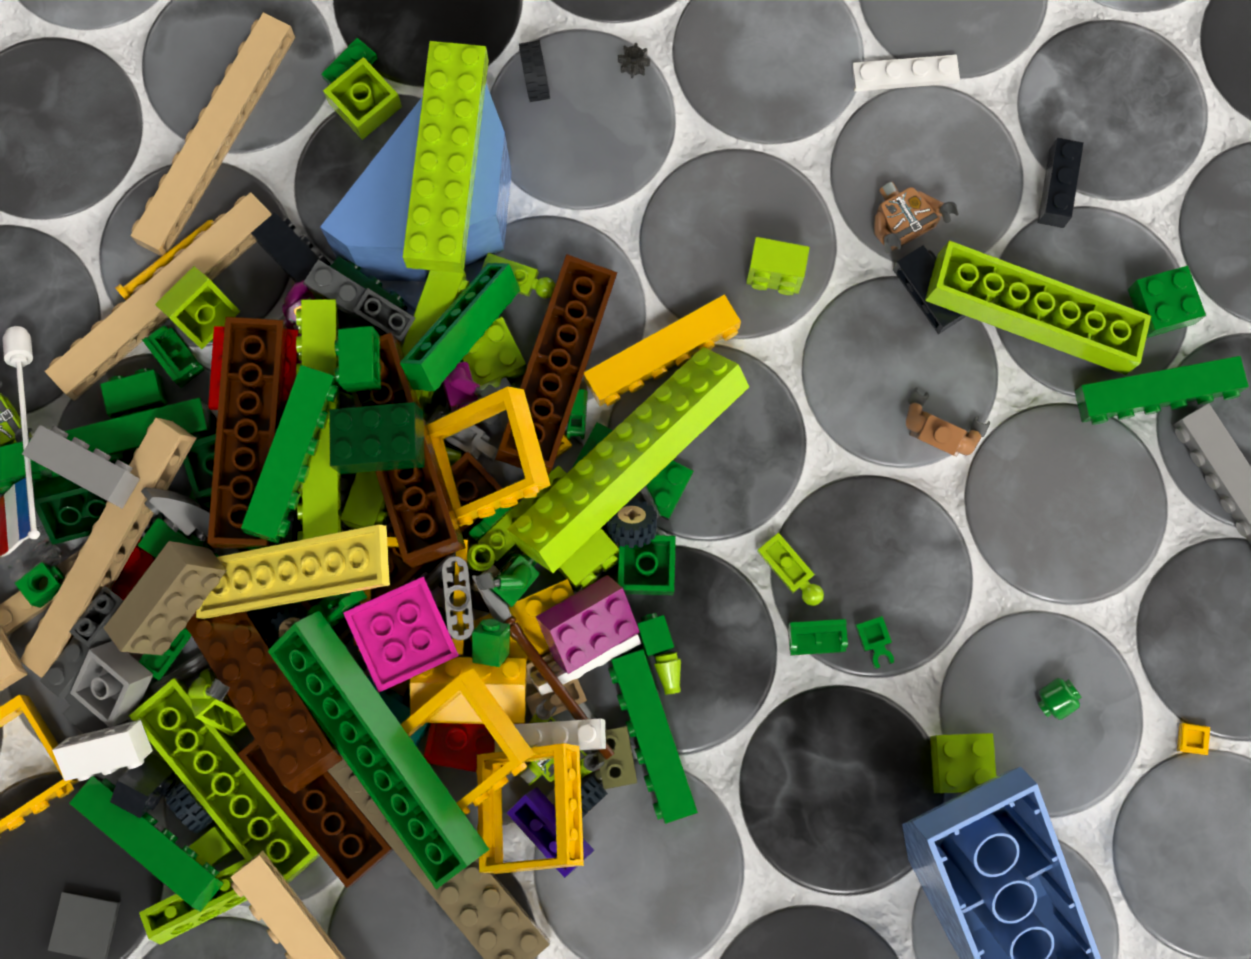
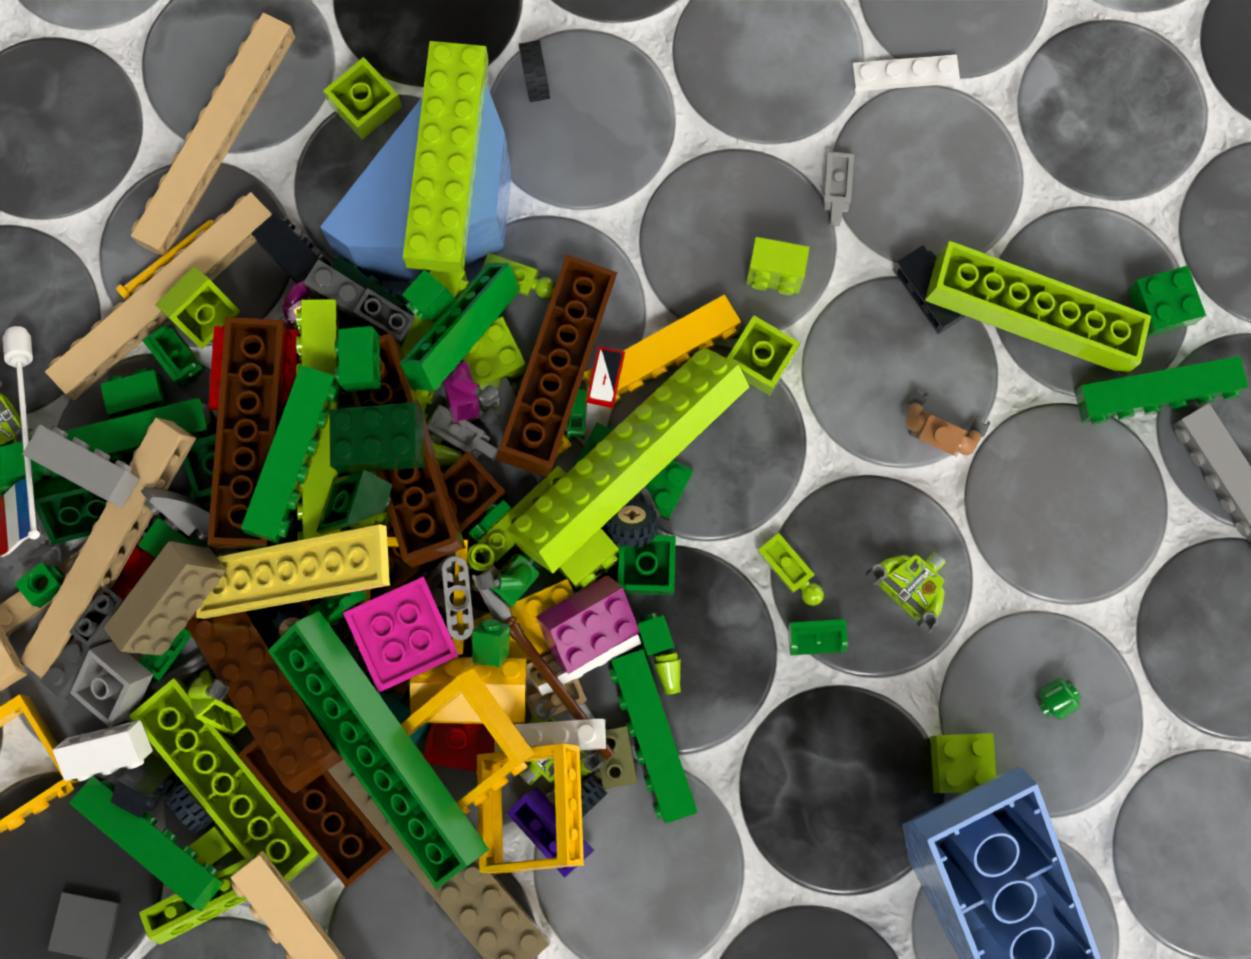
green plate [321,38,377,84] -> none
yellow window [427,386,551,527] -> none
clear smoke gear [618,43,650,78] -> none
green plate [855,616,894,669] -> none
torso [874,182,959,253] -> none
black brick [1038,138,1084,228] -> none
yellow tile [1177,723,1210,755] -> none
none -> dark green slope [316,470,393,534]
none -> green brick [402,269,456,323]
none -> slope [586,347,625,408]
none -> lime brick [727,315,801,396]
none -> light grey hinge [823,151,854,226]
none -> torso [865,551,946,633]

